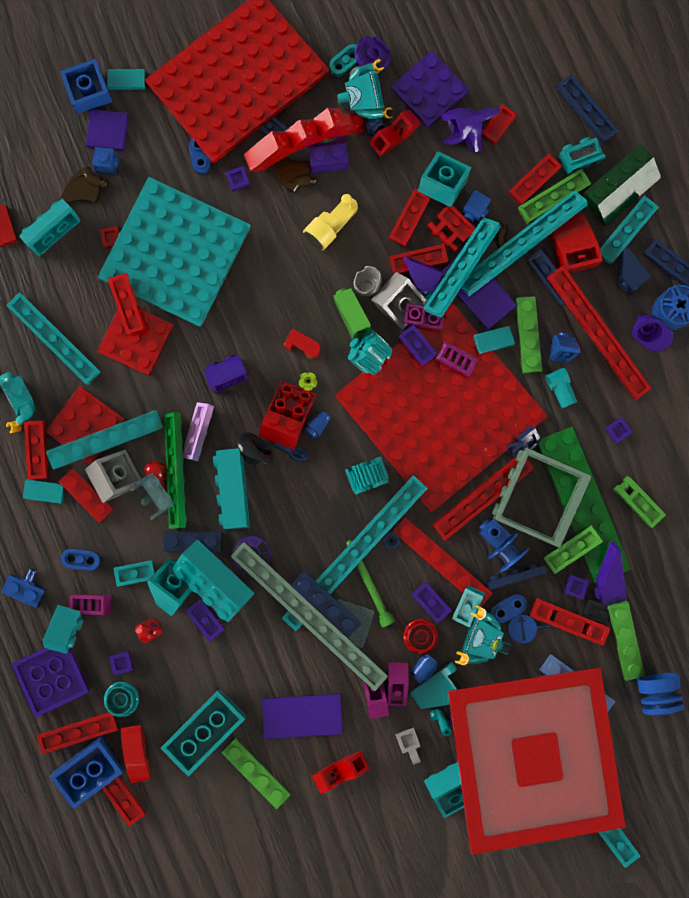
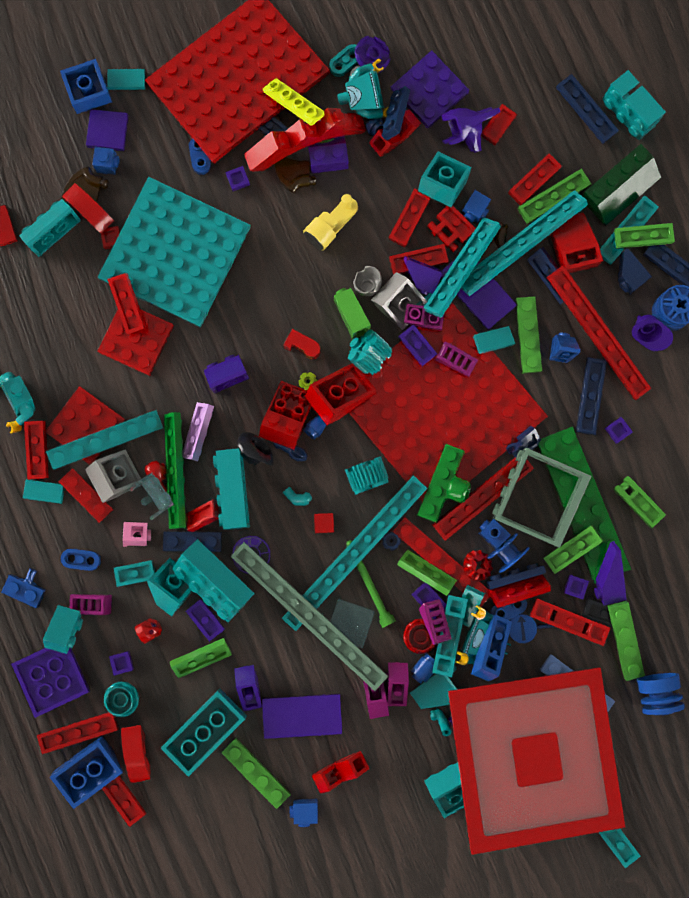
teal plate [6,292,101,385] -> none
dark blue plate [291,570,362,638] -> none
light grey plate [395,727,421,765] -> none
teal piece [546,368,578,409] -> none
teal window [559,137,606,176] -> none
none -> red brick [62,183,114,234]
none -> bright pink brick [123,522,151,547]
none -> bright green plate [170,638,232,678]
none -> red tile [186,499,219,532]
none -> dark purple slope [234,665,262,711]
none -> neon yellow bracket [263,78,325,126]
none -> teal arm [283,487,312,506]
none -> blue brick [290,799,318,827]
none -> red slope [305,363,377,426]
none -> red tile [314,513,334,533]
none -> dark blue plate [382,86,410,140]
none -> bright green plate [397,550,457,596]
none -> green plate [417,444,471,523]
none -> magenta slope [419,599,452,645]
none -> teal slope [432,595,468,677]
none -> red gear [463,550,493,581]
none -> blue slope [471,615,512,682]
none -> red plate [489,574,551,608]
none -> dark blue tile [576,357,607,435]
none -> teal piece [602,70,666,140]
none -> bright green plate [614,223,675,249]

